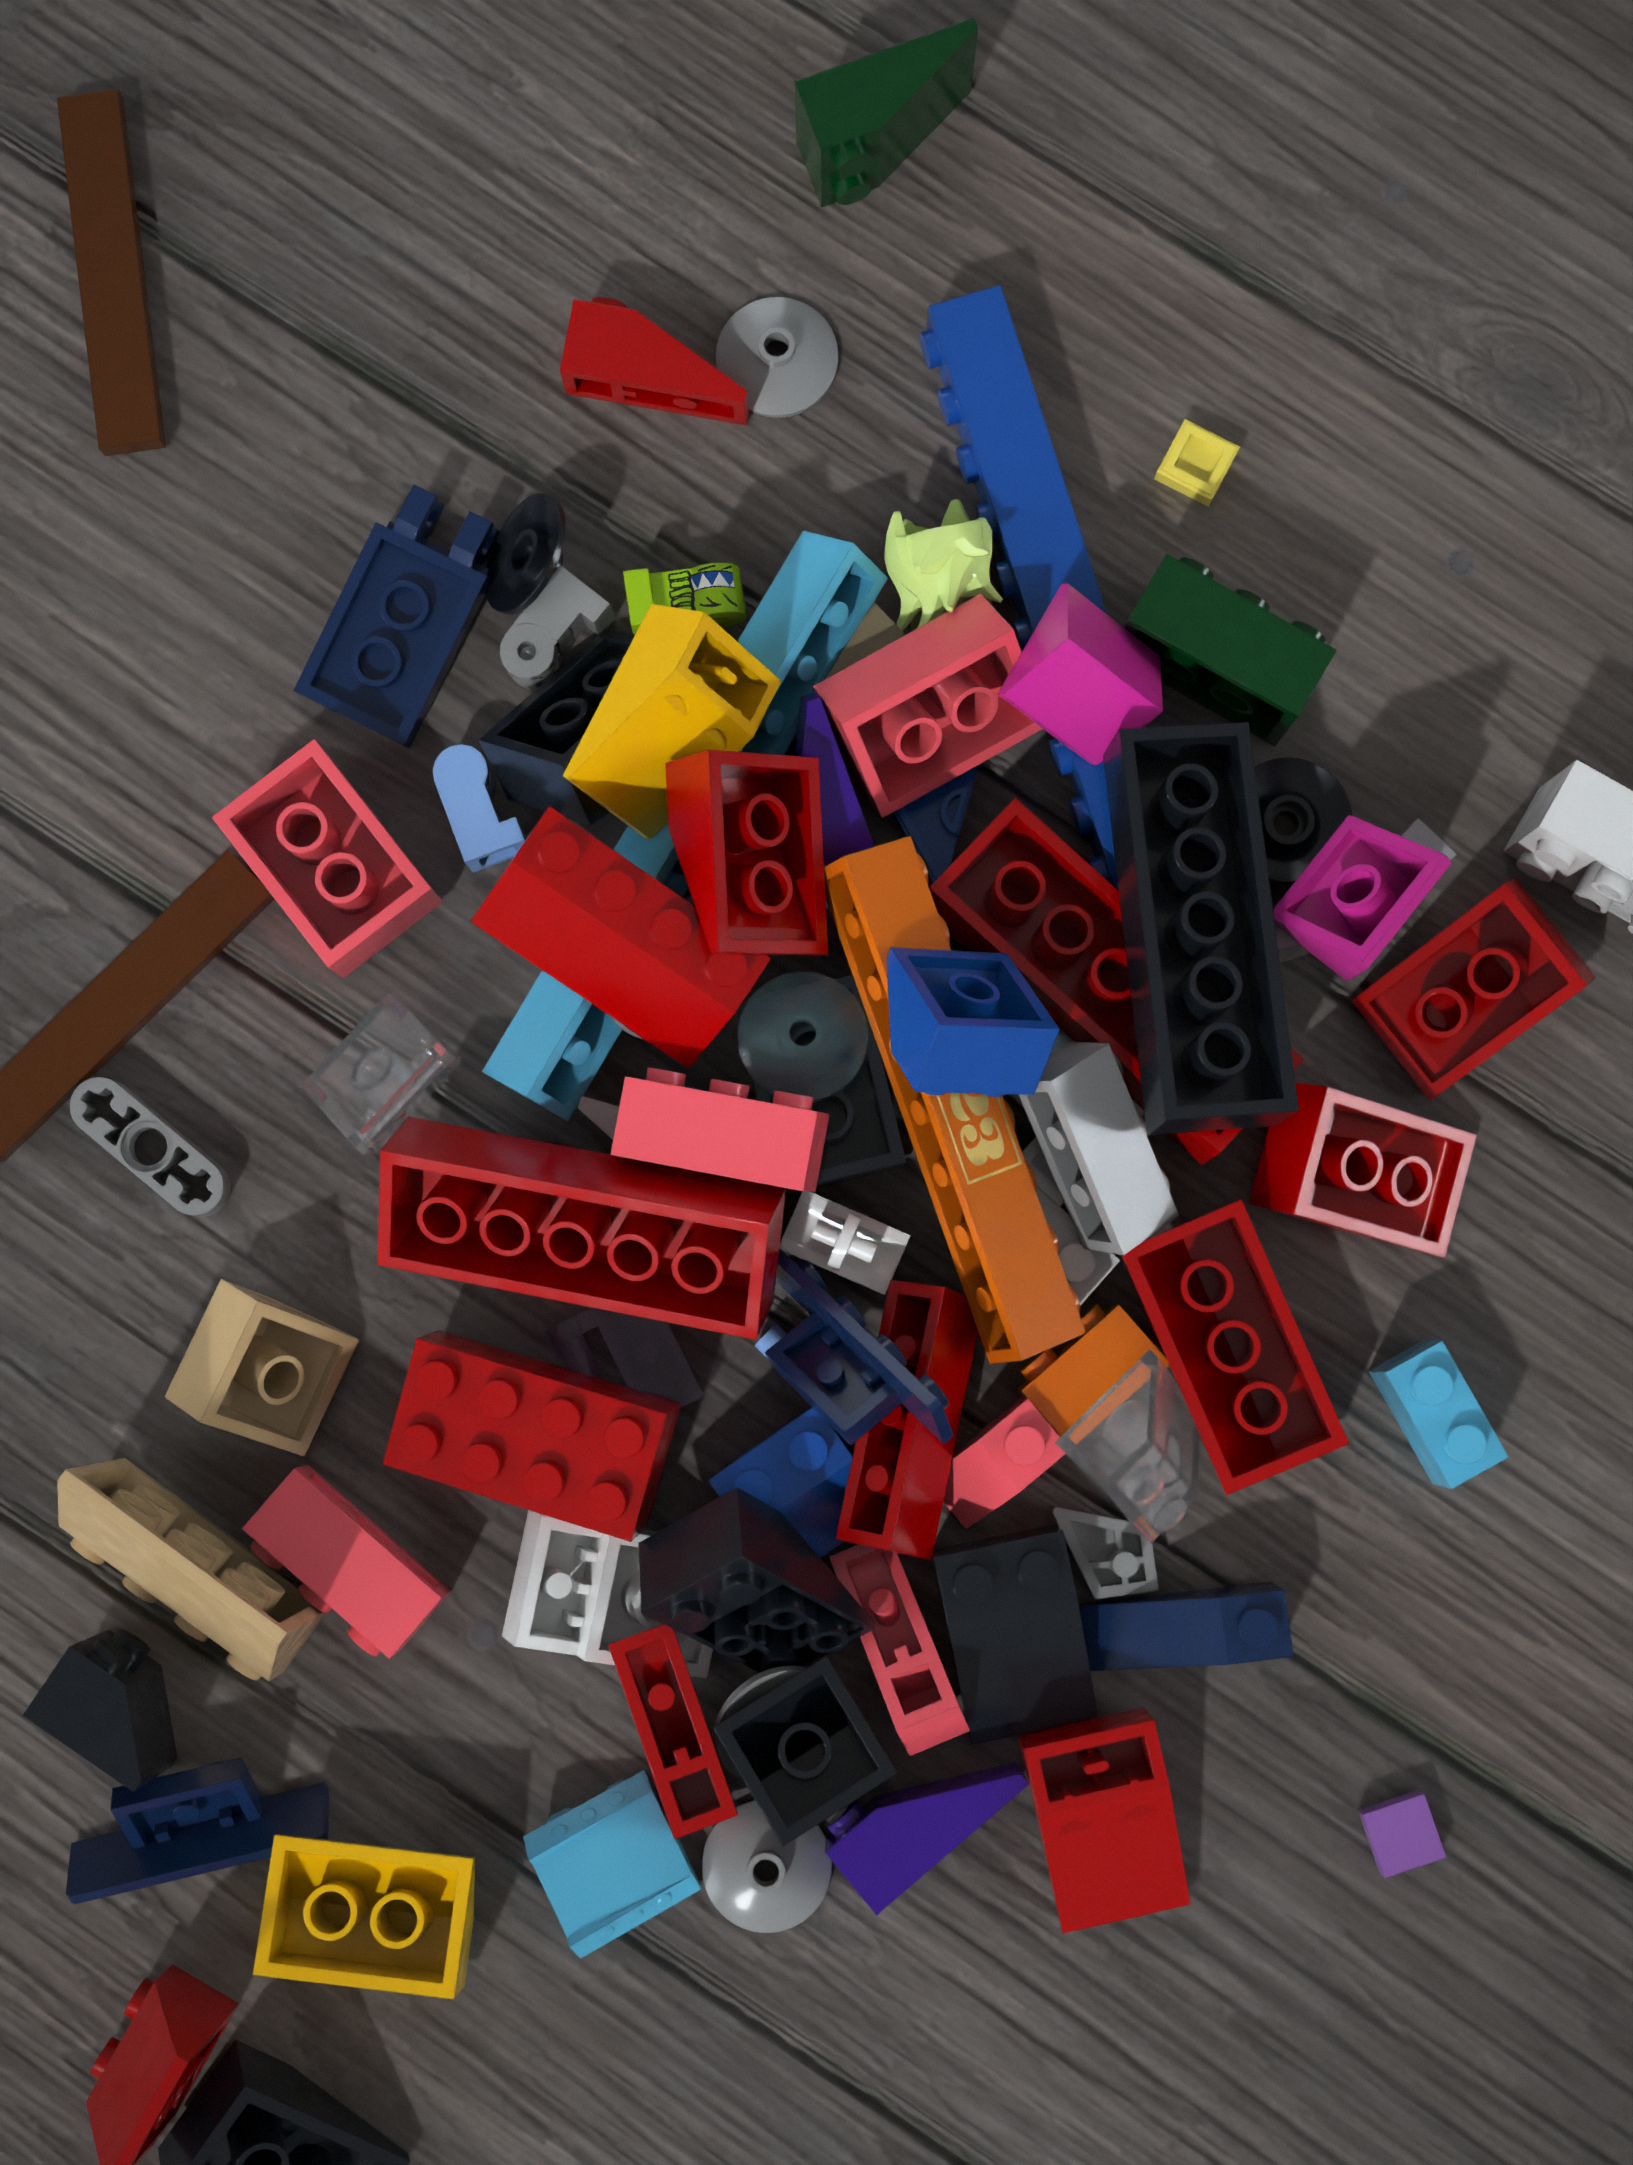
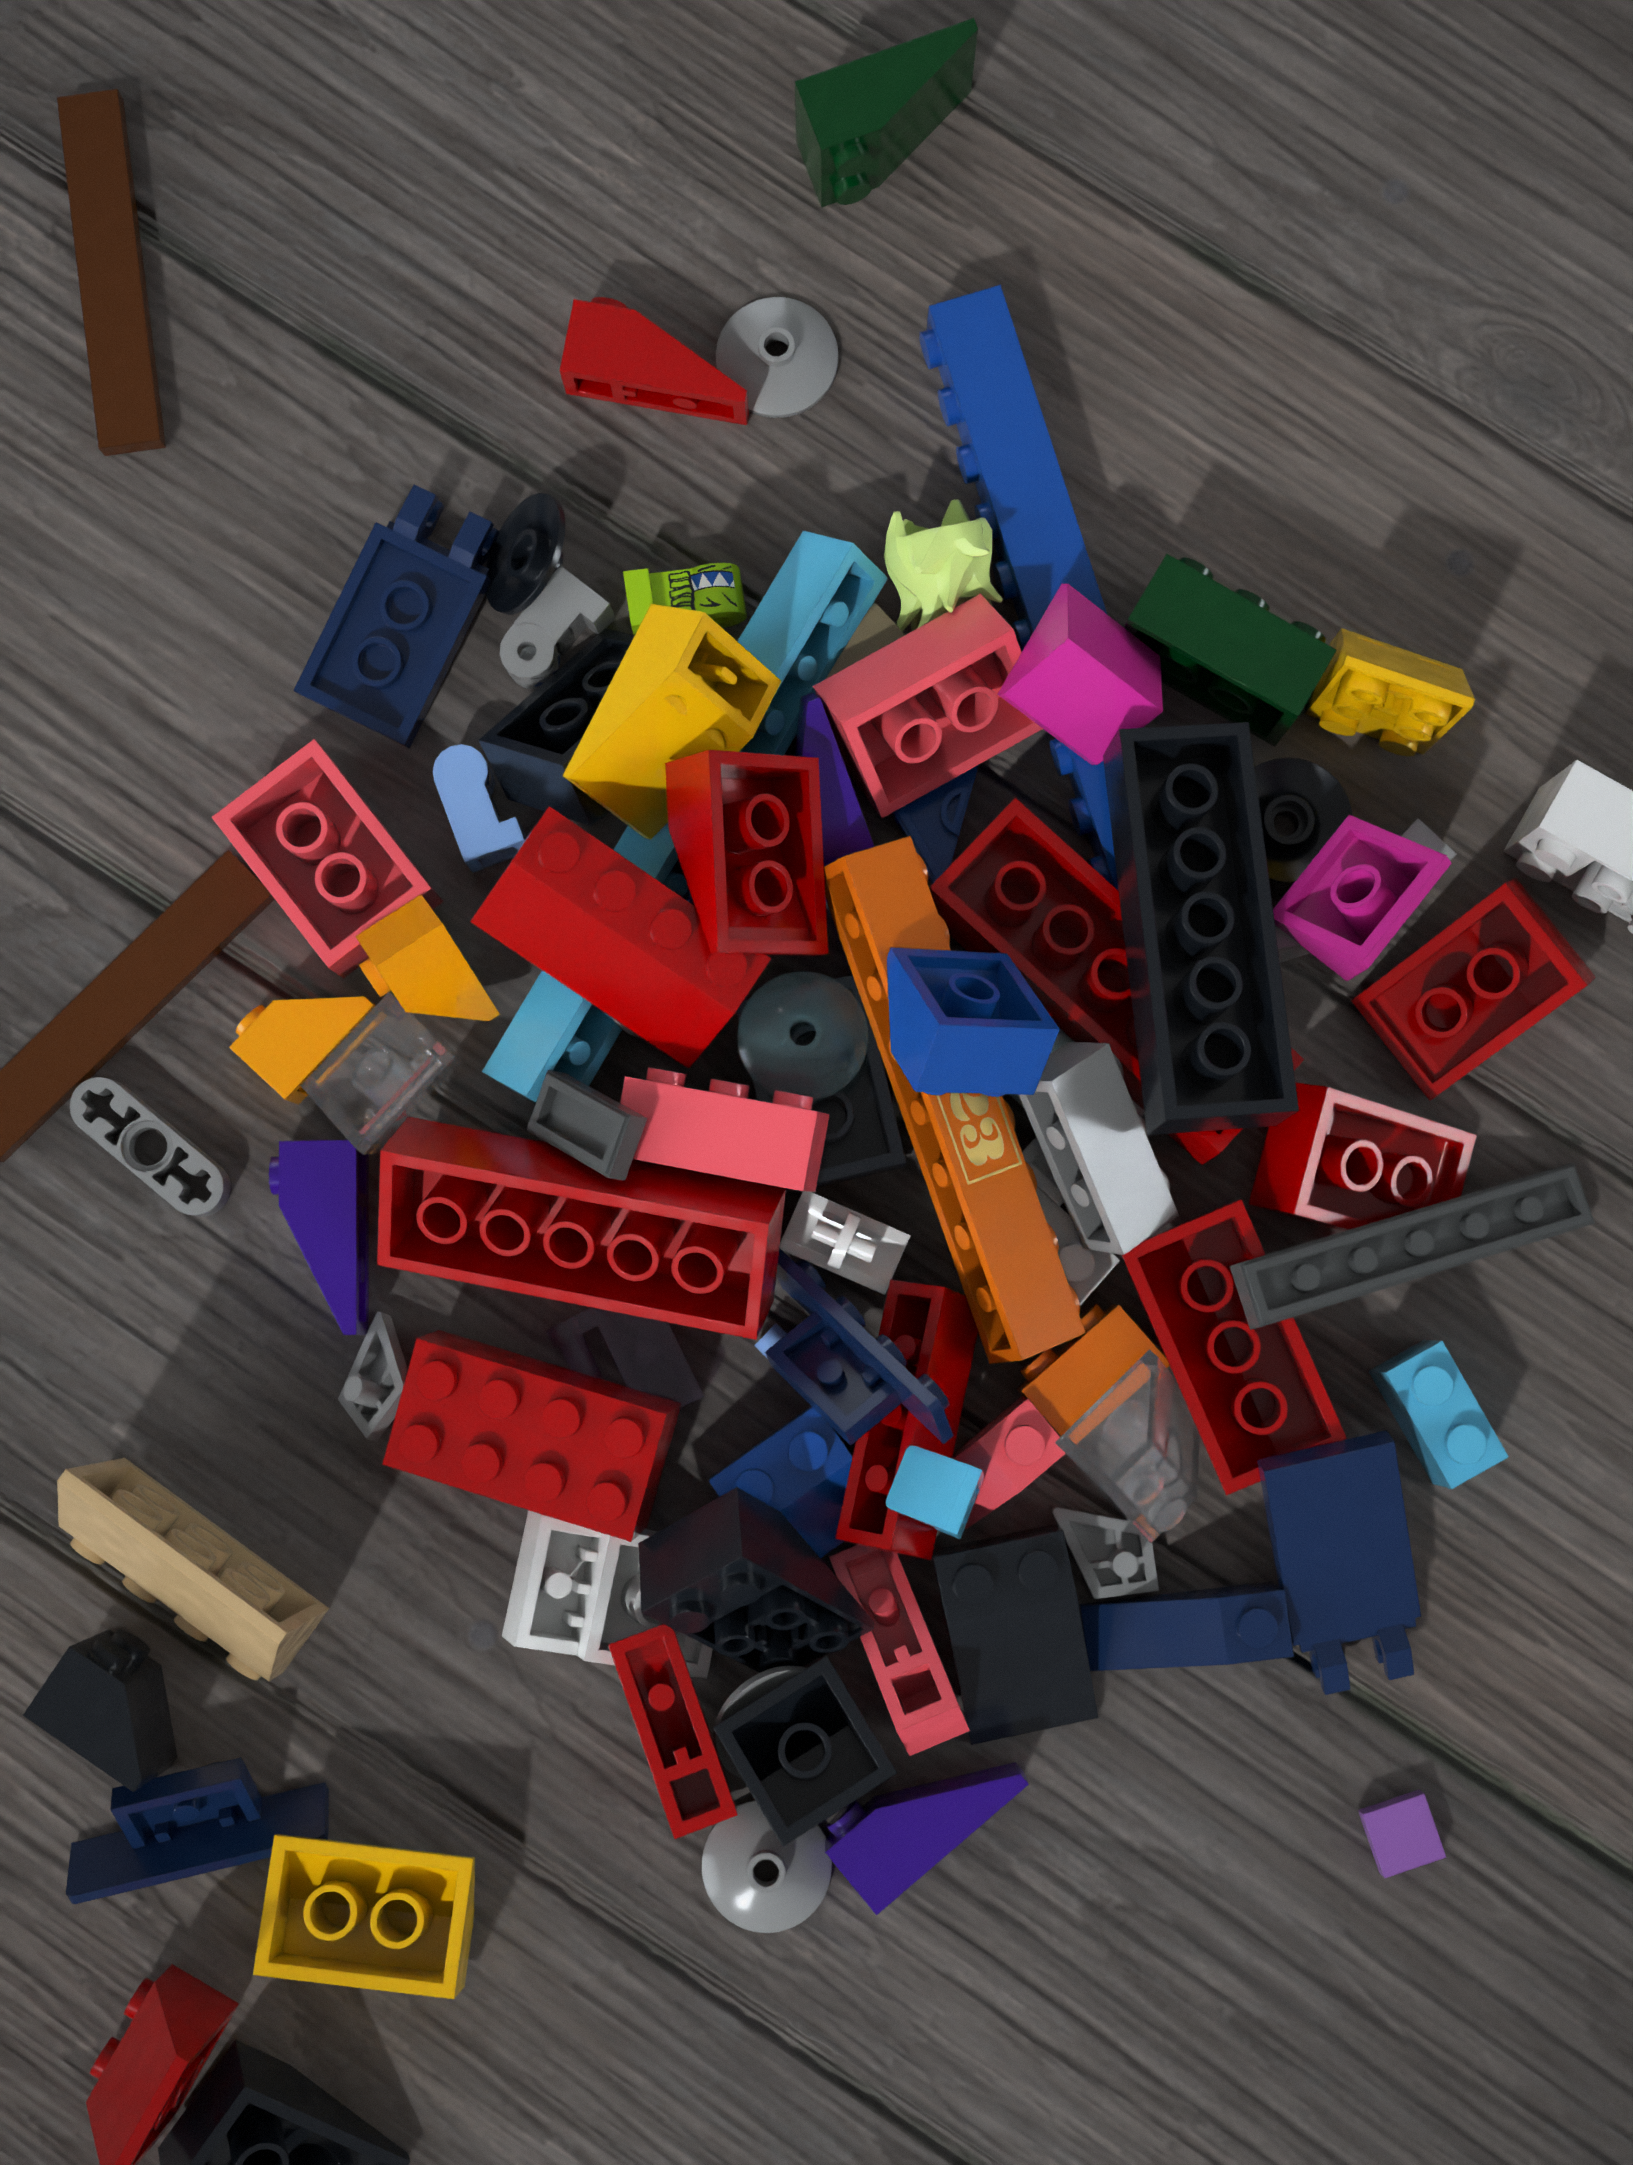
tan slope [165,1279,360,1456] -> none
coral brick [242,1465,451,1659] -> none
medium azure slope [523,1769,702,1959] -> none
red slope [1018,1707,1191,1934] -> none
light yellow tile [1154,419,1240,507] -> none
none -> light orange slope [229,996,385,1105]
none -> dark purple slope [269,1140,369,1335]
none -> light grey piece [338,1311,408,1442]
none -> light orange slope [355,895,500,1021]
none -> dark grey tile [527,1070,647,1180]
none -> medium azure slope [886,1445,984,1539]
none -> dark grey tile [1230,1162,1595,1330]
none -> dark blue tile [1257,1430,1421,1695]
none -> yellow slope [1305,628,1475,756]

